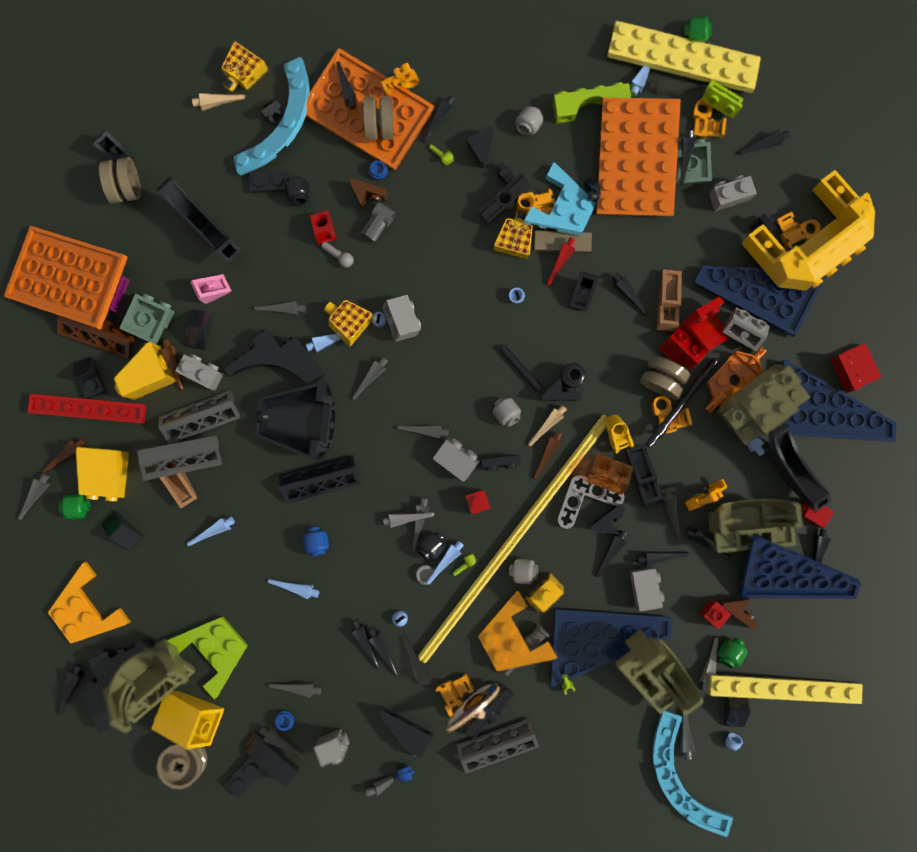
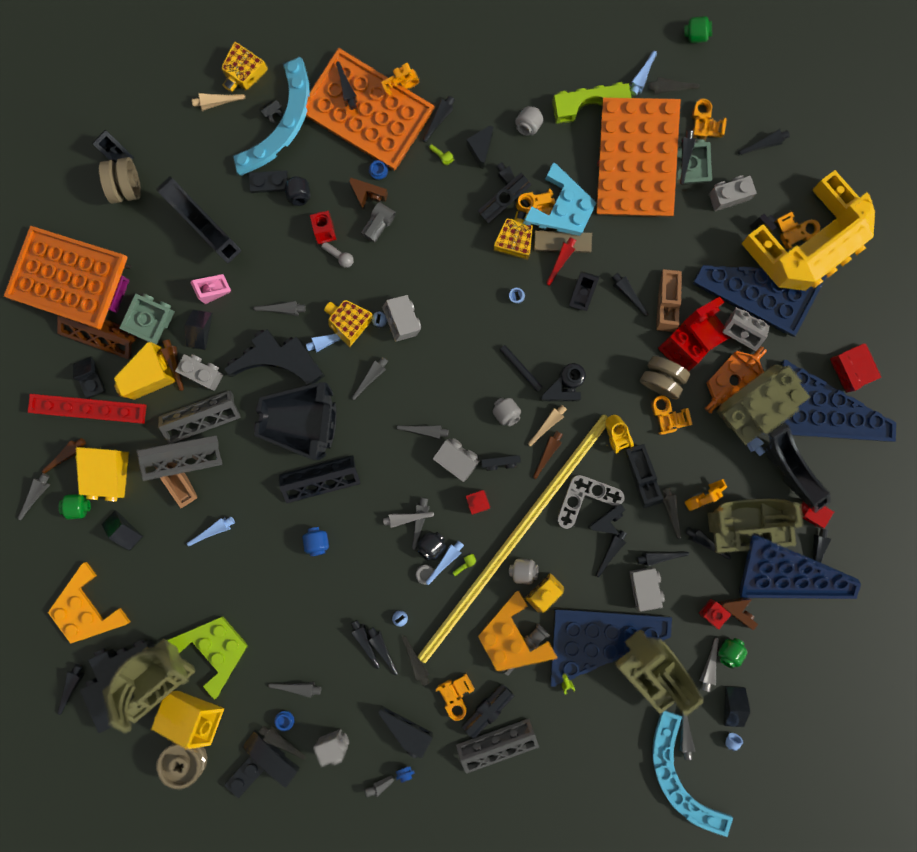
light blue piece [268,579,319,599] -> none
dark tan wheel [363,96,394,141] -> none
shield [445,683,499,732] -> none
black arm [584,178,601,201] -> none
clear orange brick [586,454,633,495] -> none
light yellow plate [607,21,761,93] -> none
black bar [645,358,719,448] -> none
lime bracket [701,80,743,119] -> none
light yellow plate [708,674,863,704] -> none

